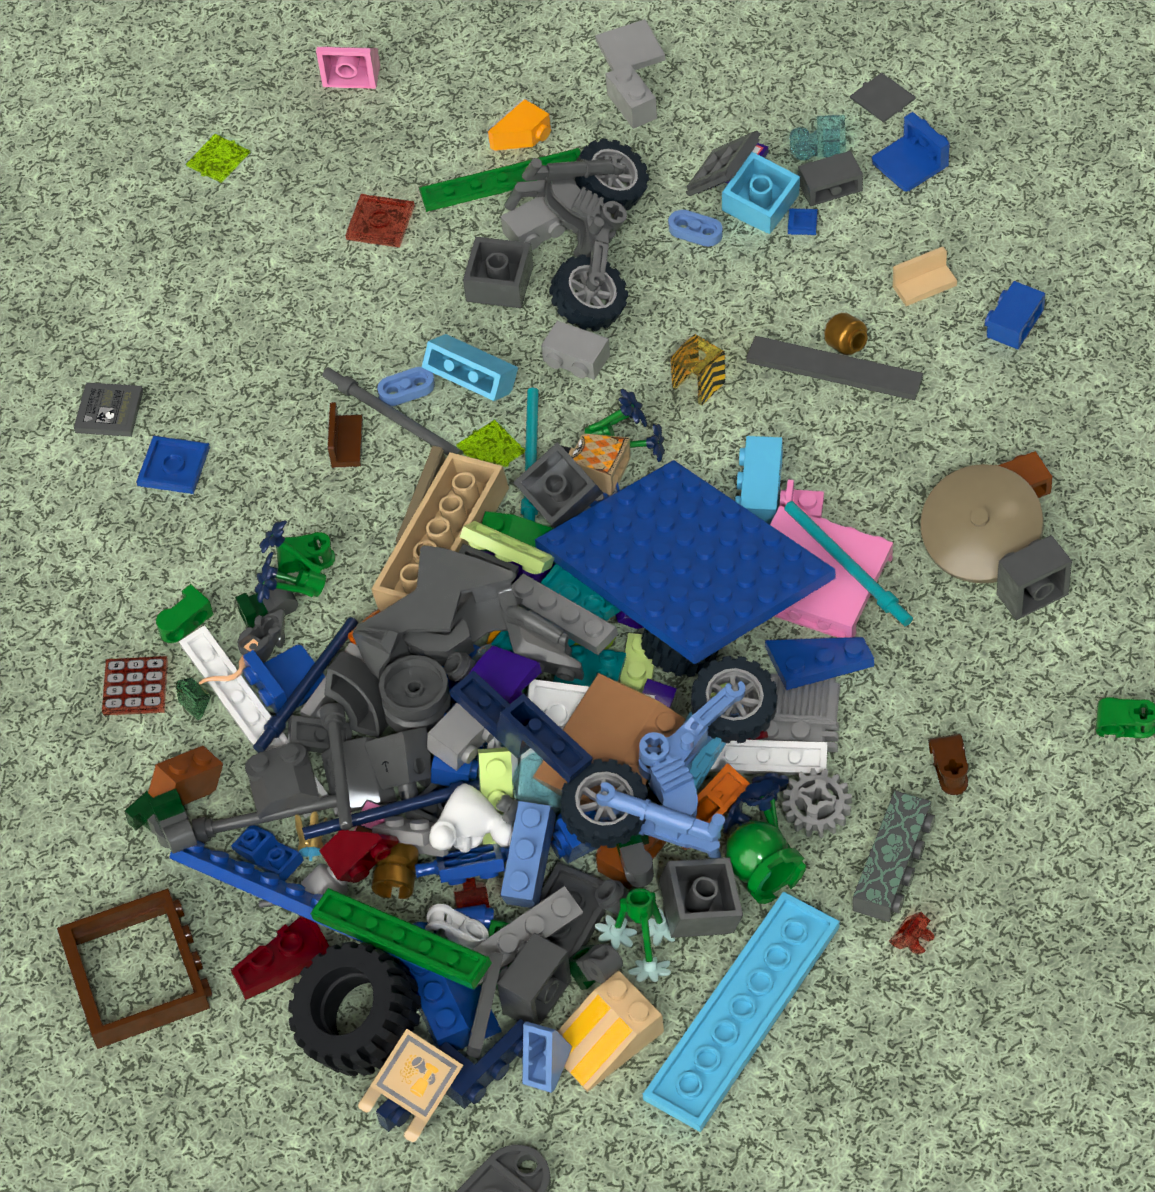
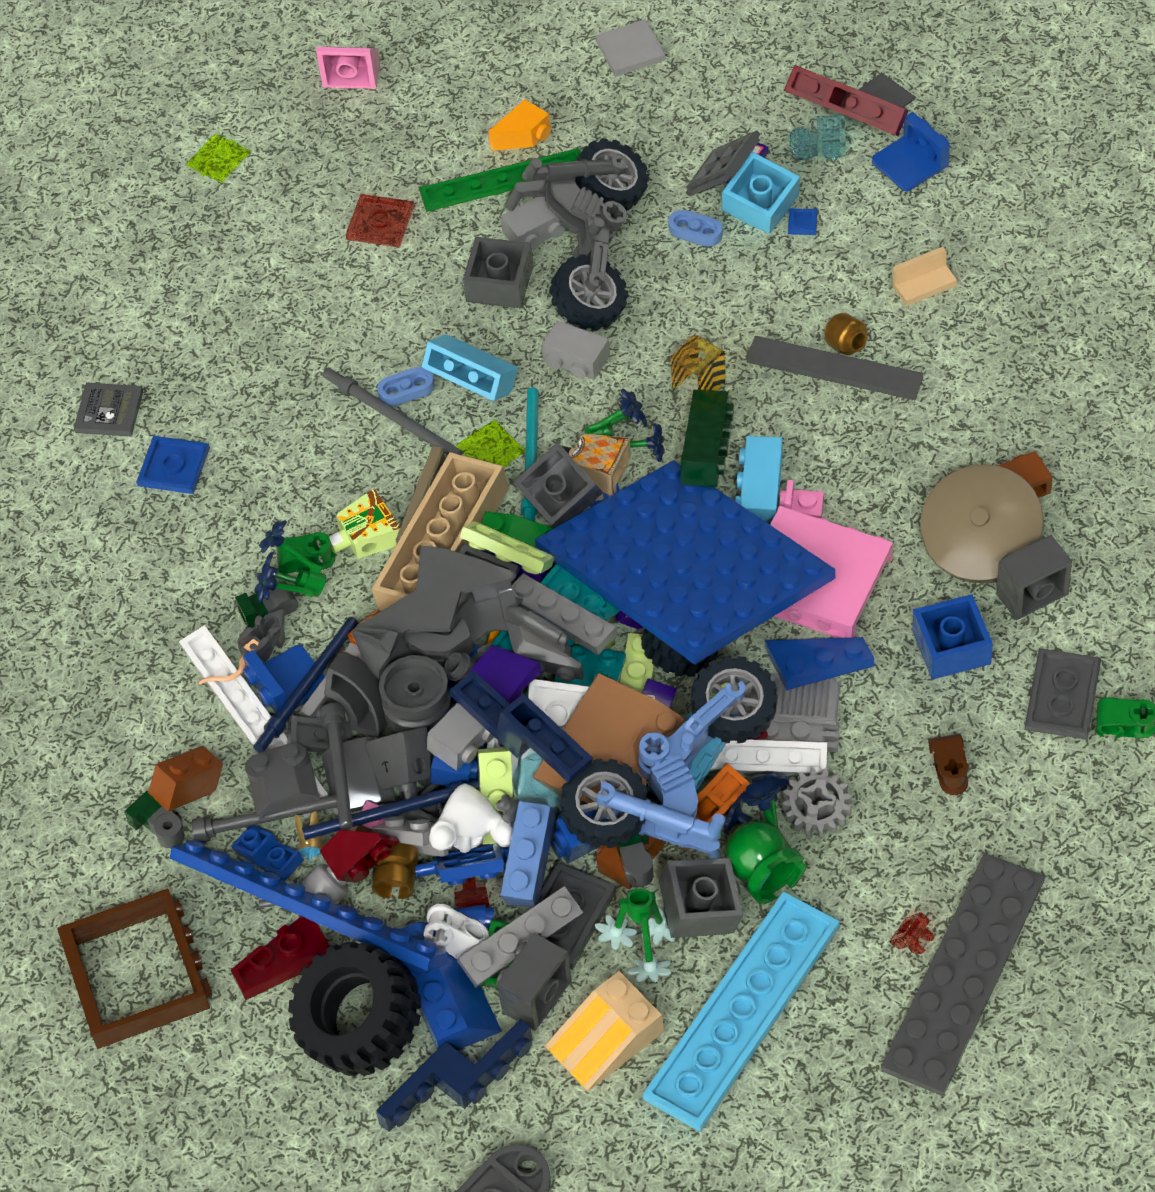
tile [102,656,168,716] -> none
leg [149,789,197,854] -> none
green leg [156,584,214,643] -> none
clear green slope [176,677,211,720] -> none
green tile [310,888,492,990] -> none
reddish brown panel [328,402,363,468] -> none
tan flag [358,1029,463,1142] -> none
dark grey tile [466,952,504,1058] -> none
medium blue slope [522,1022,572,1093] -> none
dark grey leg [569,944,623,990] -> none
dark grey cone [595,879,632,922] -> none
light grey brick [606,63,657,129] -> none
teal bar [784,501,913,626] -> none
dark grey brick [798,150,863,207] -> none
dark grey brick [853,790,935,922] -> none
blue brick [985,281,1045,349] -> none
none -> torso [329,489,400,559]
none -> dark green brick [681,389,734,487]
none -> dark red bracket [784,65,909,136]
none -> dark grey plate [881,853,1045,1096]
none -> blue brick [912,594,993,680]
none -> dark grey tile [1024,648,1101,740]

